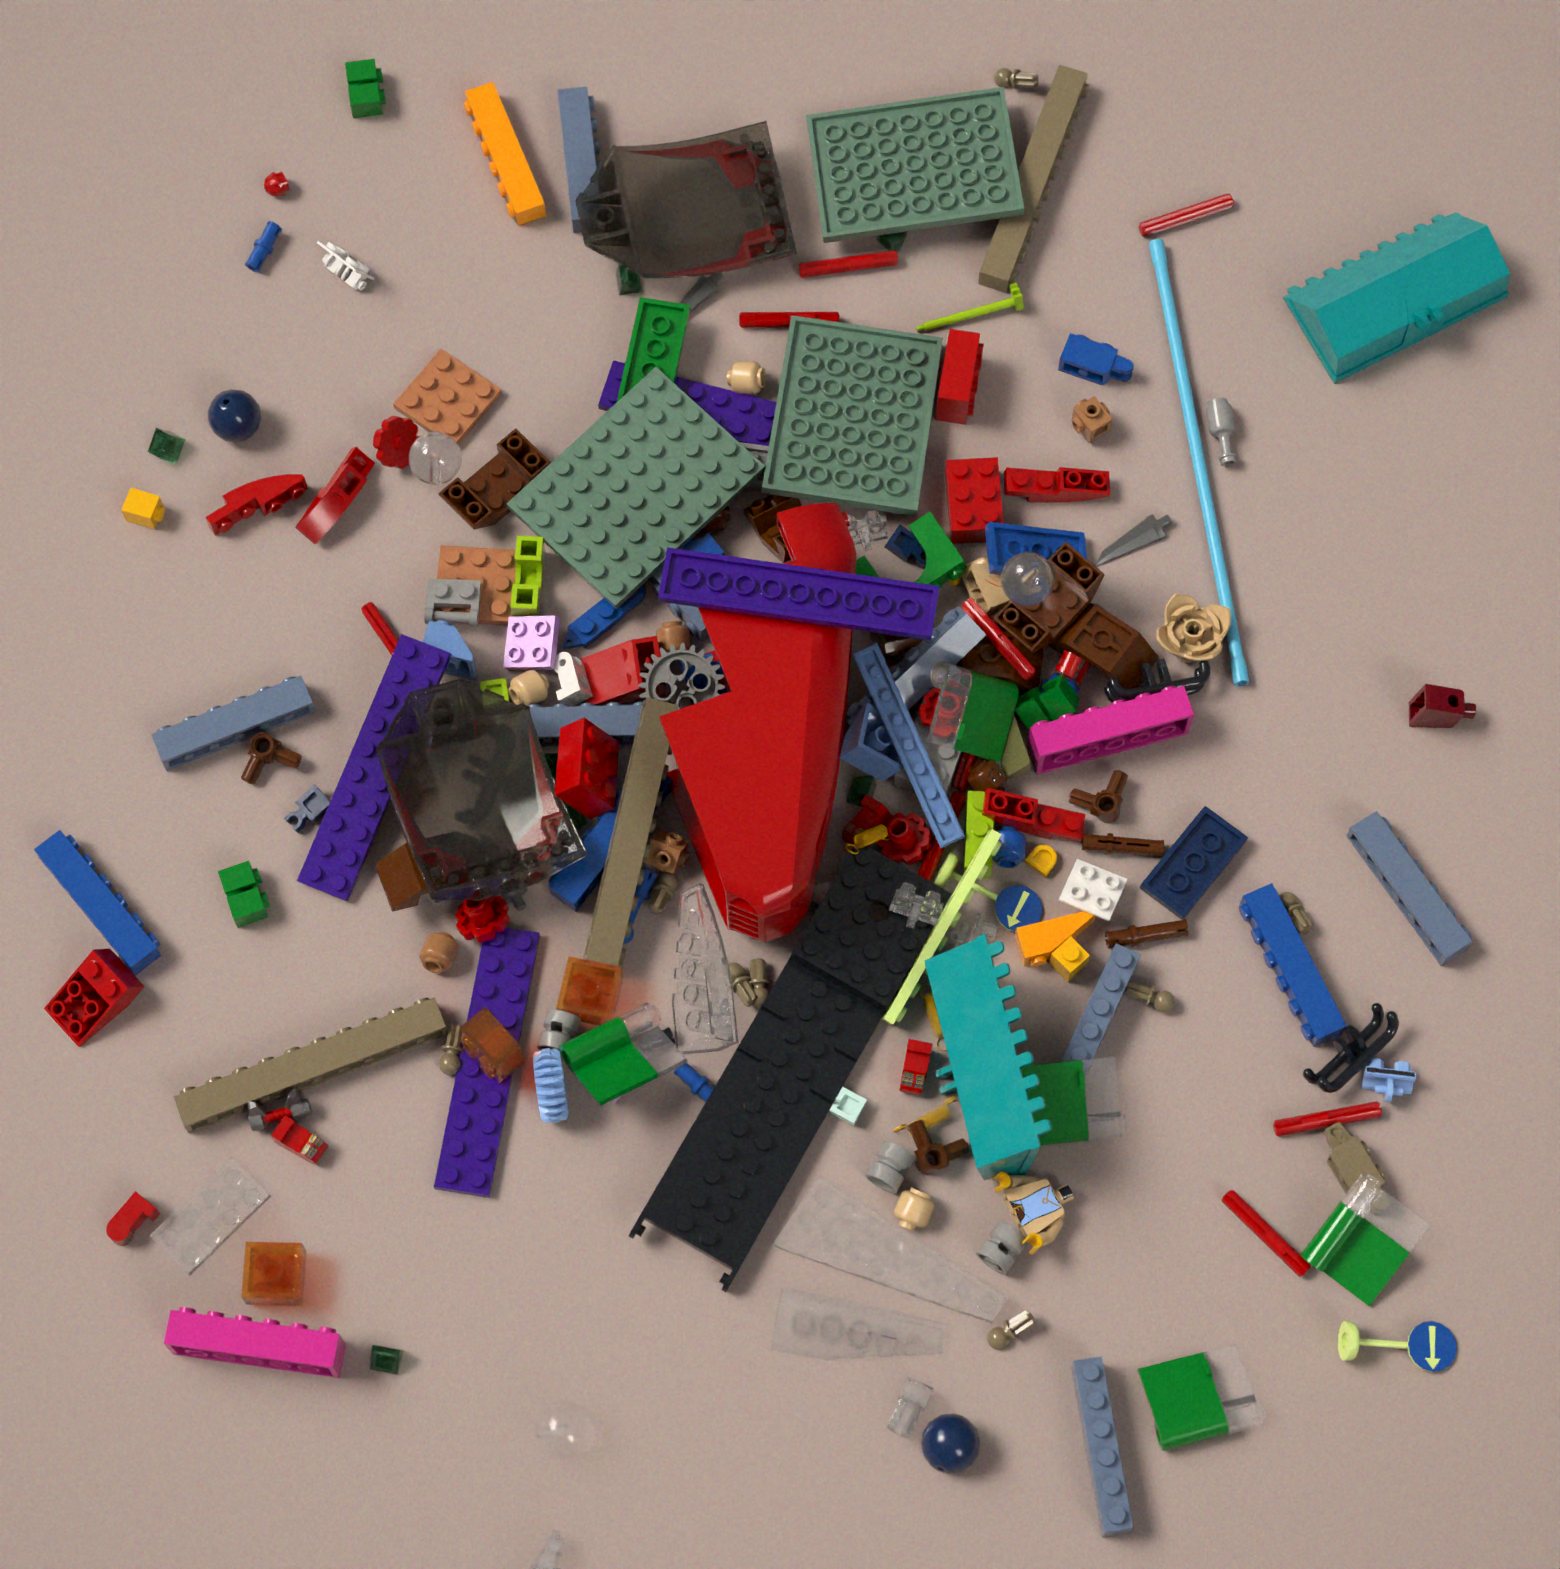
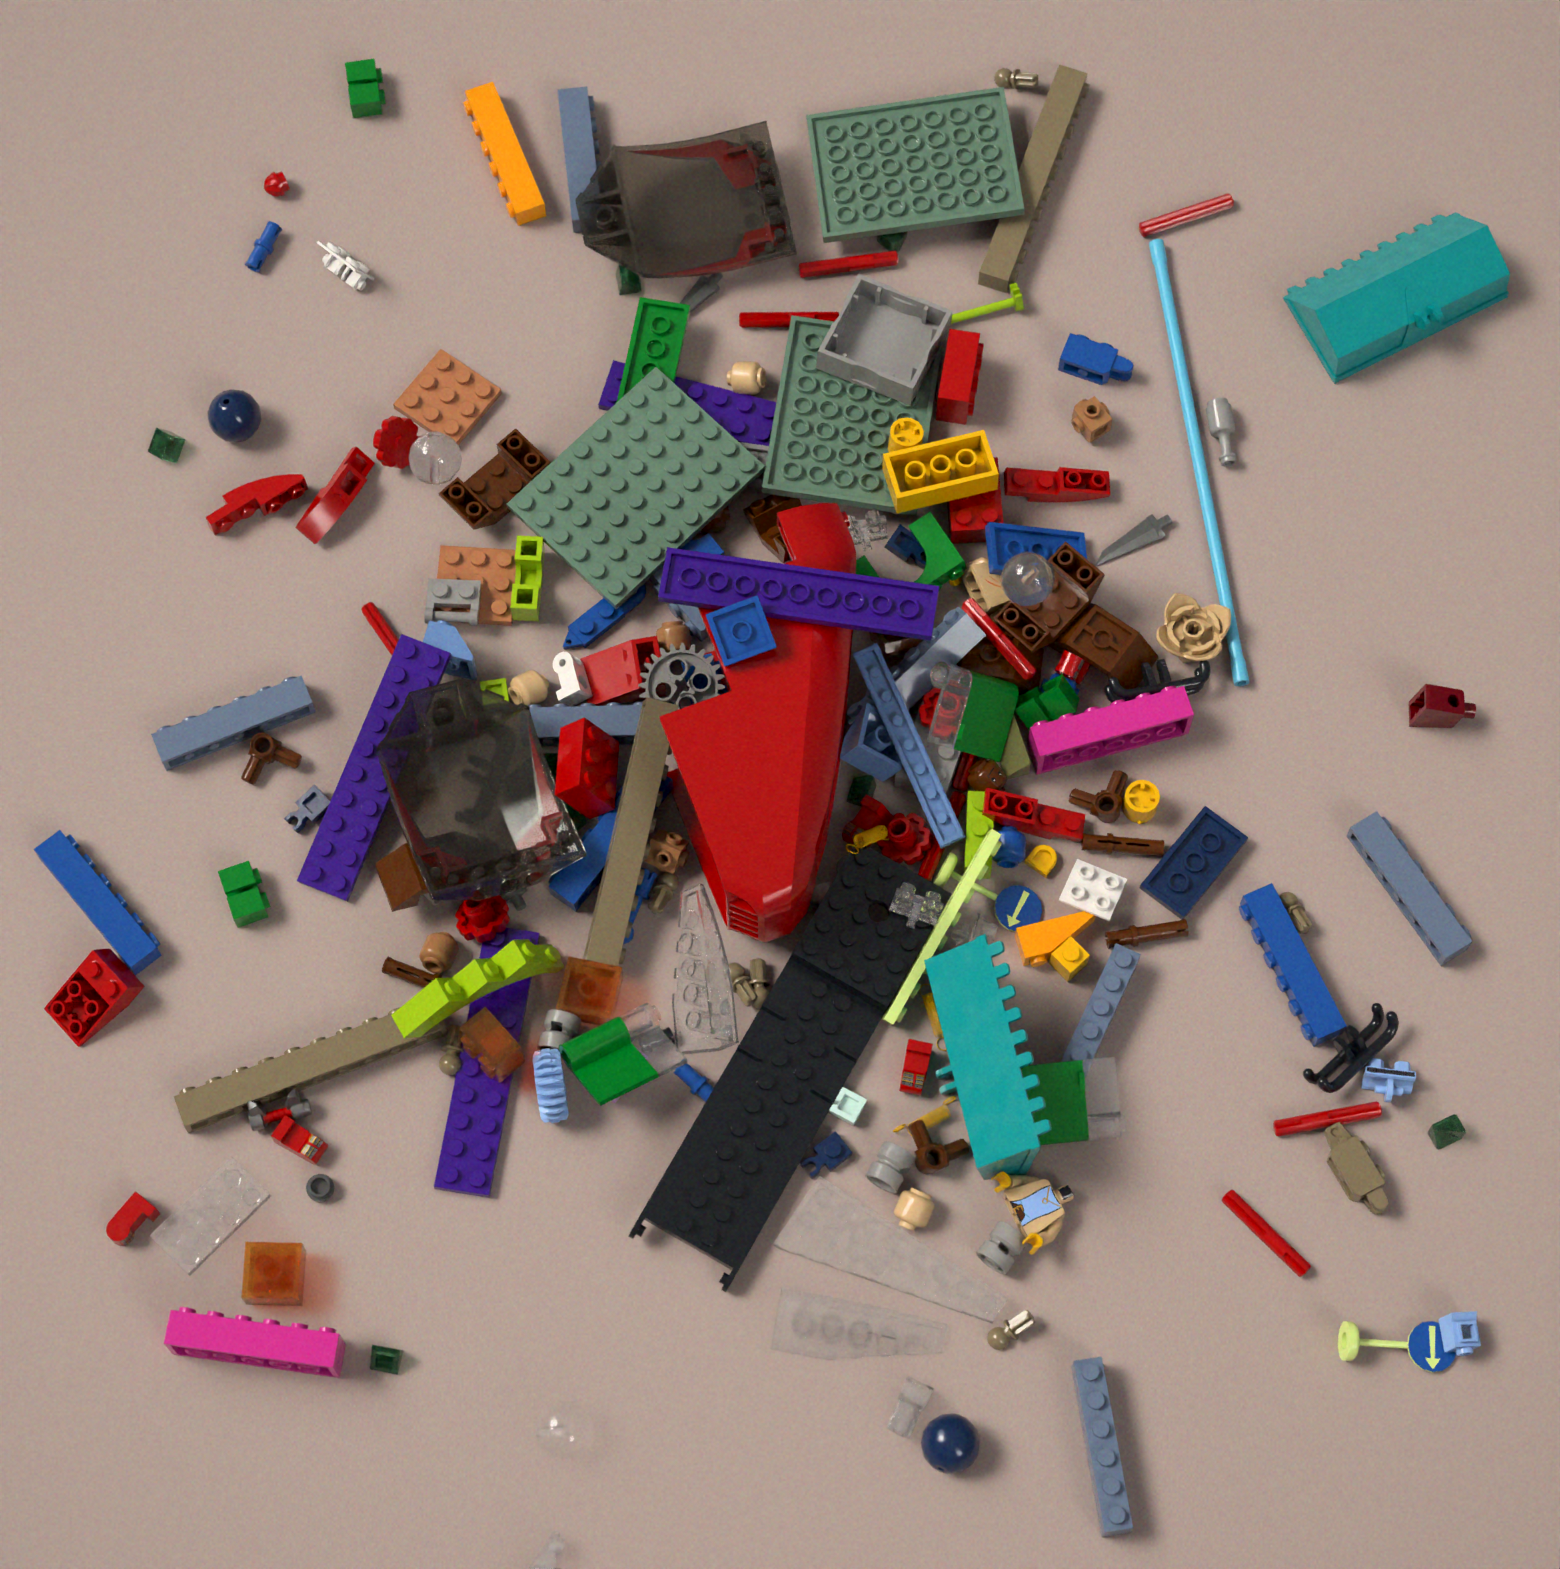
yellow brick [121,488,165,529] -> none
plate [503,615,560,670] -> none
dark tan axle [1125,981,1175,1013] -> none
green door [1138,1344,1266,1451] -> none
green door [1300,1173,1431,1306] -> none
none -> dark grey plate [306,1174,334,1202]
none -> reddish brown pin [382,956,442,988]
none -> lime arch [391,939,565,1038]
none -> blue plate [705,595,777,667]
none -> dark blue plate [801,1131,852,1179]
none -> light grey tile [816,274,953,406]
none -> yellow brick [882,430,999,514]
none -> yellow piece [888,417,924,452]
none -> yellow piece [1122,780,1160,824]
none -> clear green slope [1428,1114,1466,1150]
none -> light blue window [1438,1311,1481,1356]

